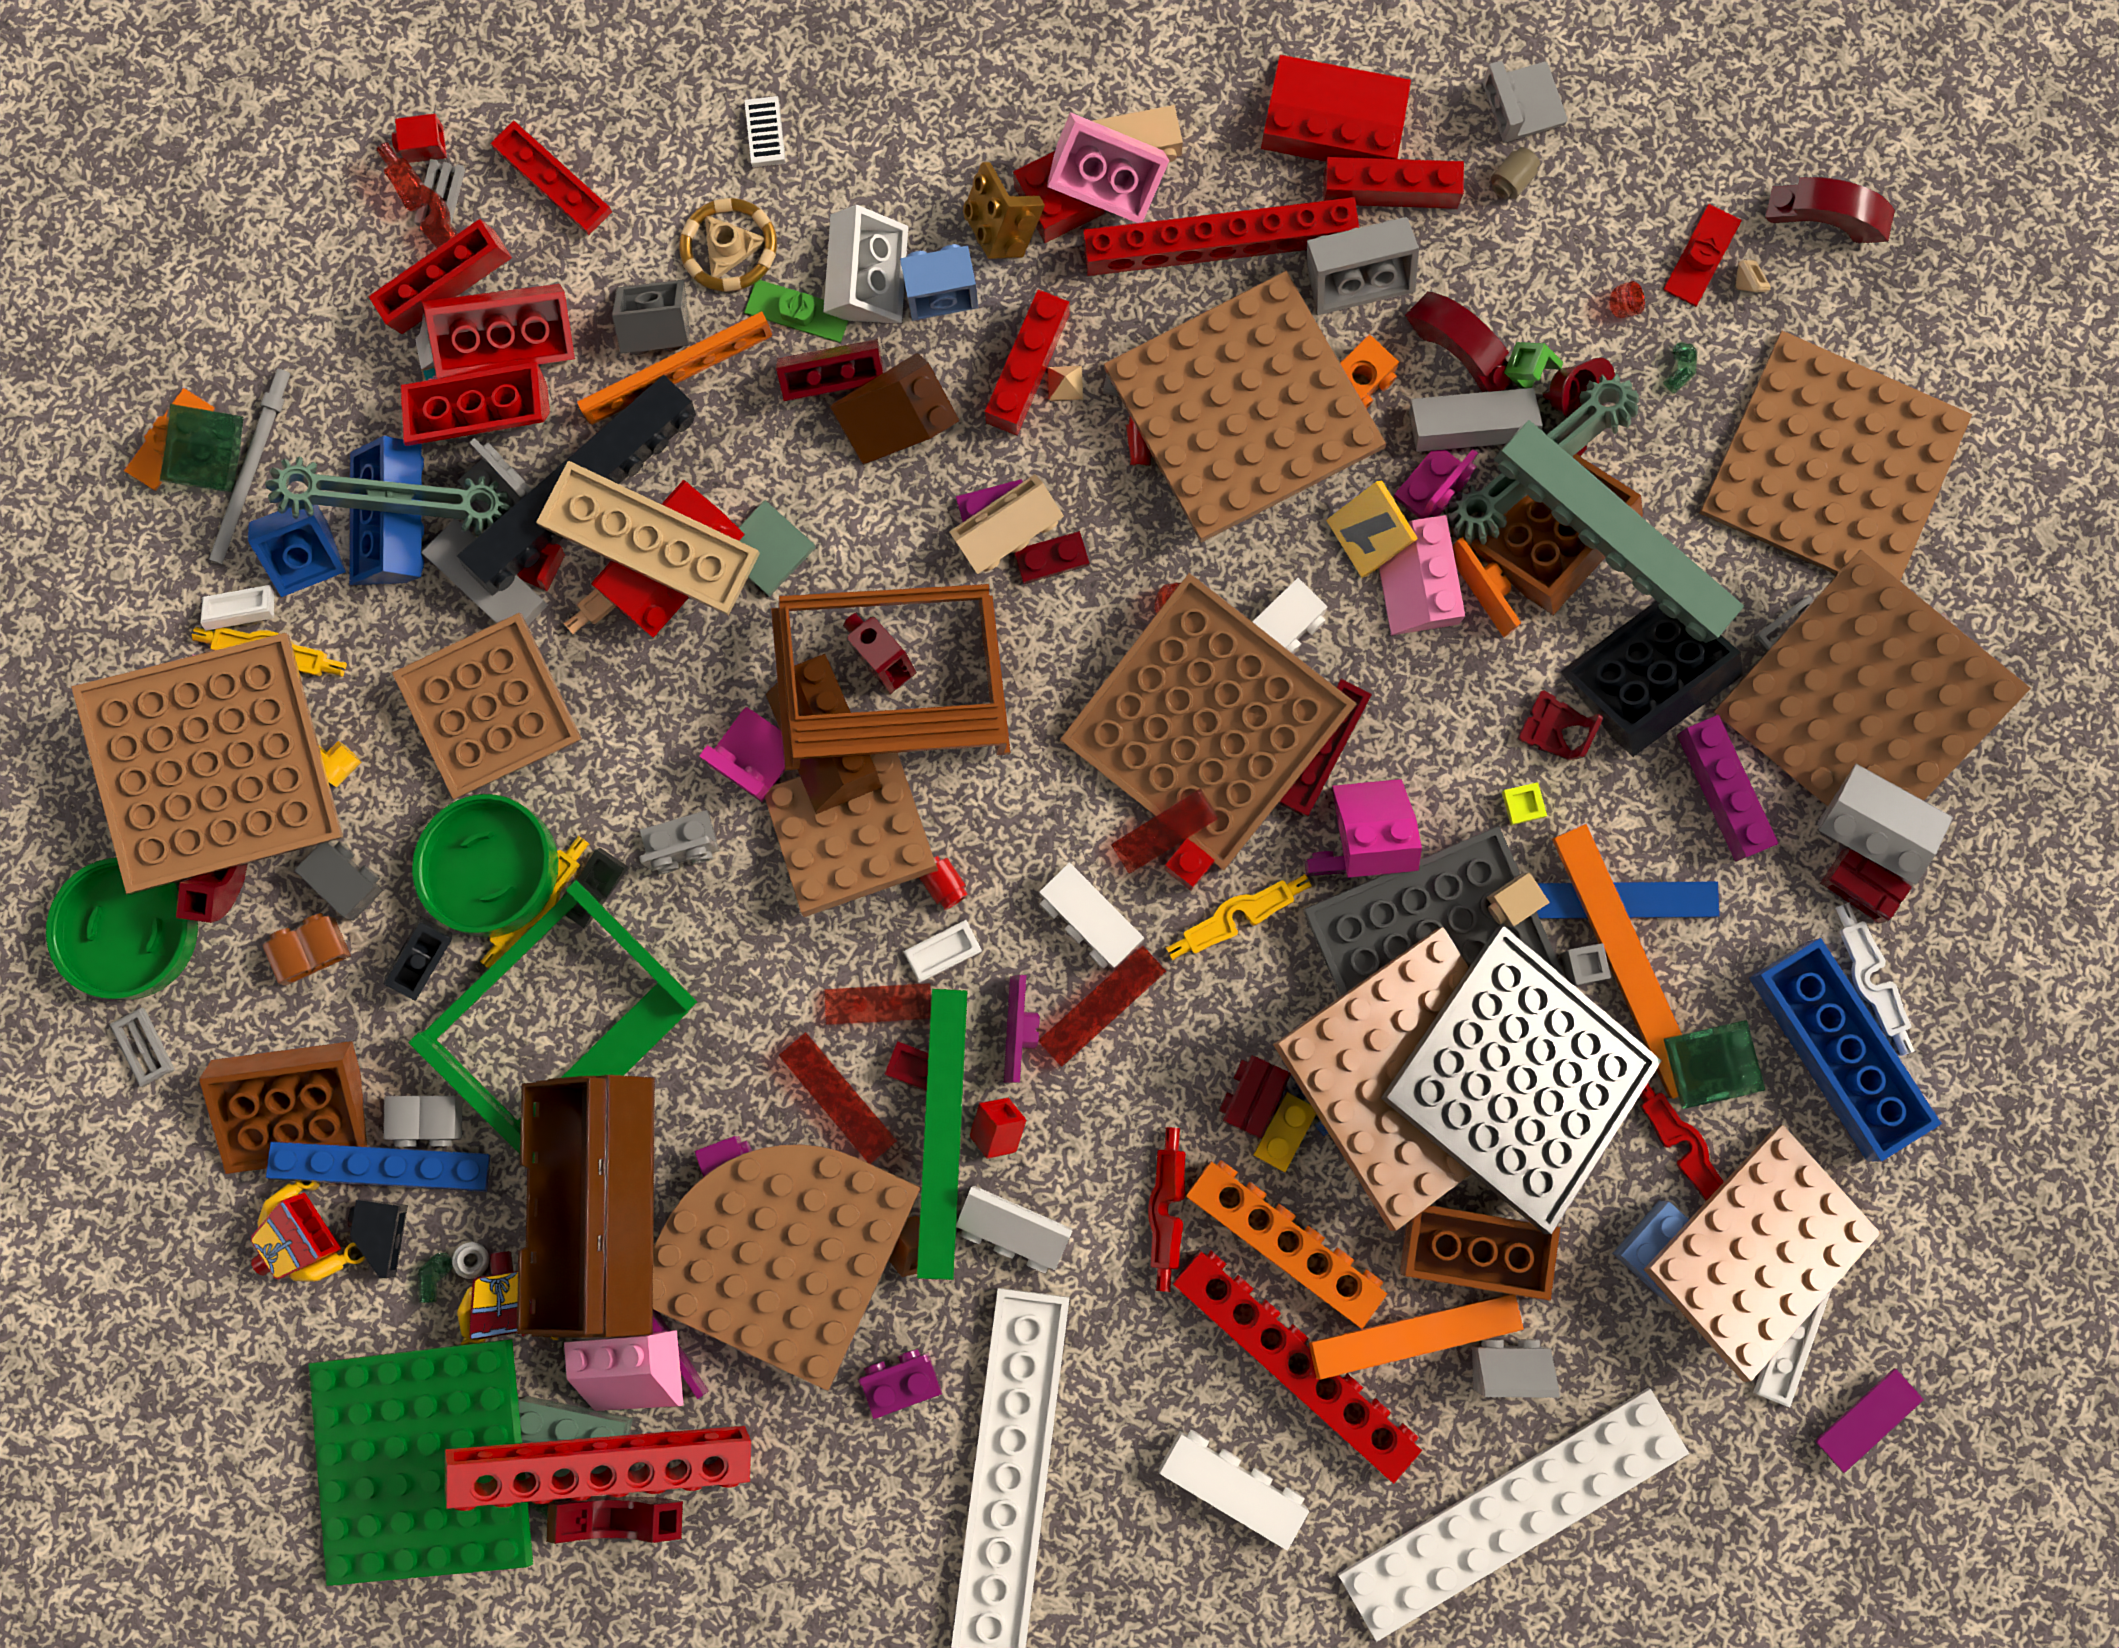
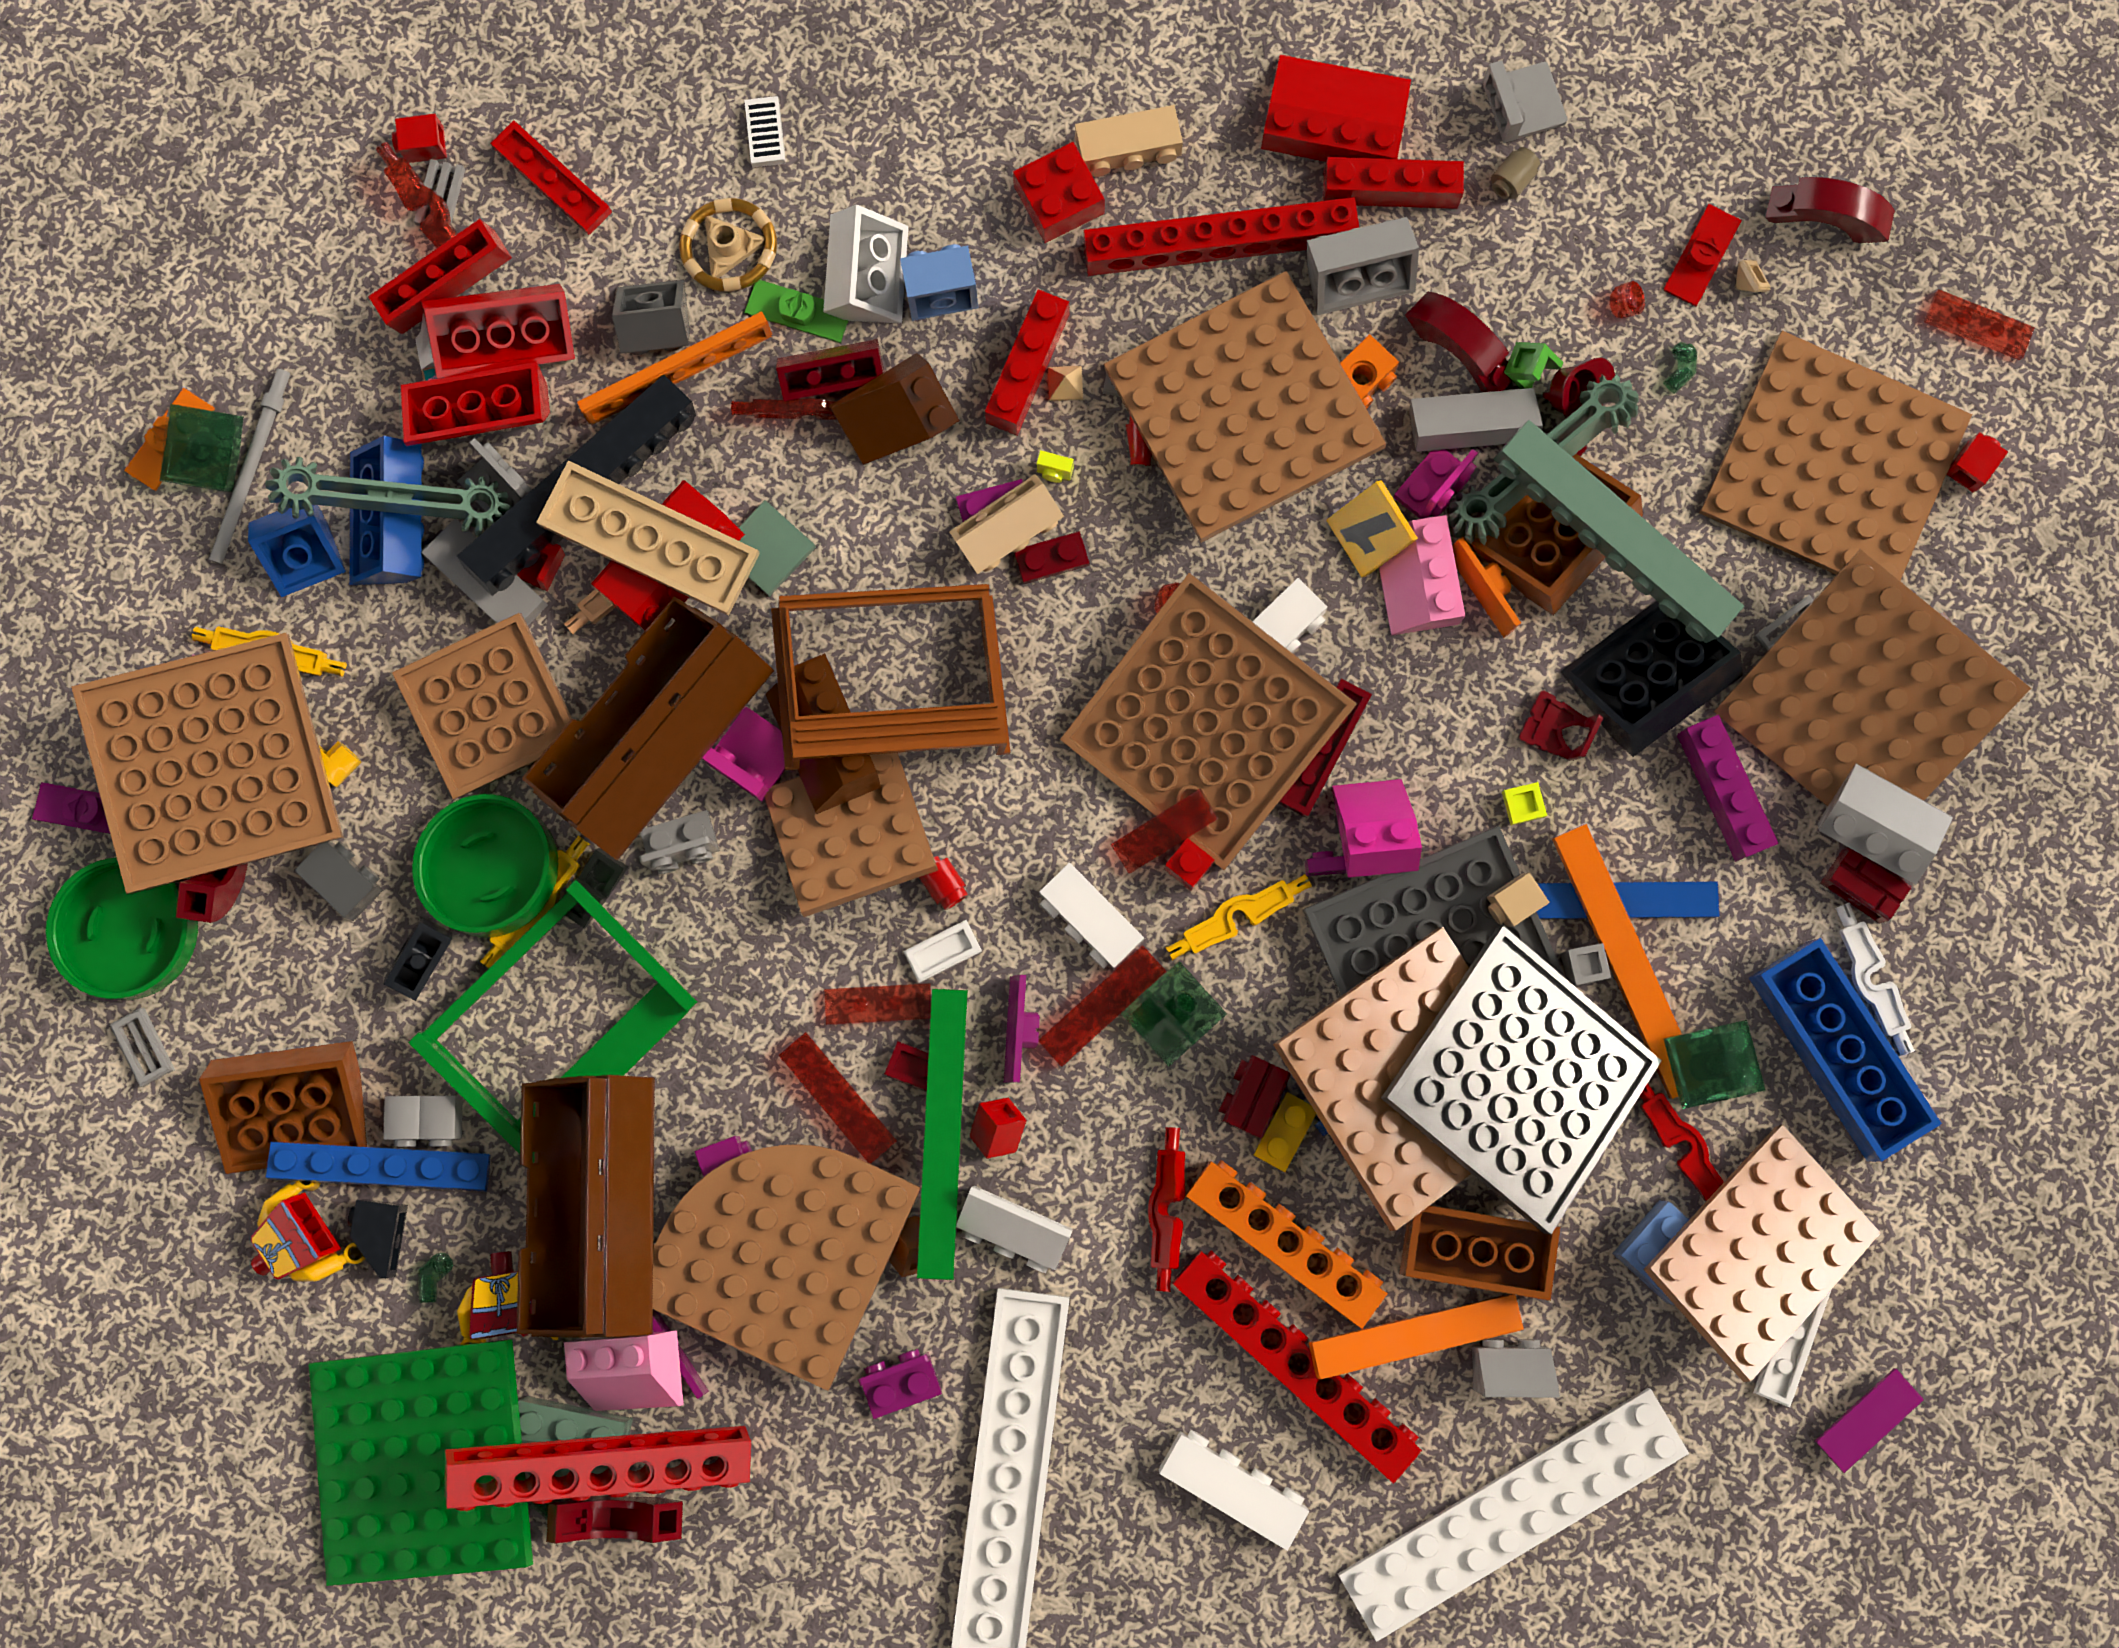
white tile [200,585,275,631] -> none
dark orange brick [262,913,351,986] -> none
white plate [452,1242,489,1279] -> none
dark red torso [843,612,917,695] -> none
pearl gold bracket [963,162,1045,259] -> none
bright pink slope [1047,112,1170,223] -> none
none -> magenta piece [32,782,110,834]
none -> reddish brown piece [522,596,774,861]
none -> clear red piece [731,399,837,420]
none -> neon yellow plate [1037,450,1074,483]
none -> clear green slope [1121,962,1227,1066]
none -> clear red tile [1924,289,2035,360]
none -> red brick [1946,432,2008,493]

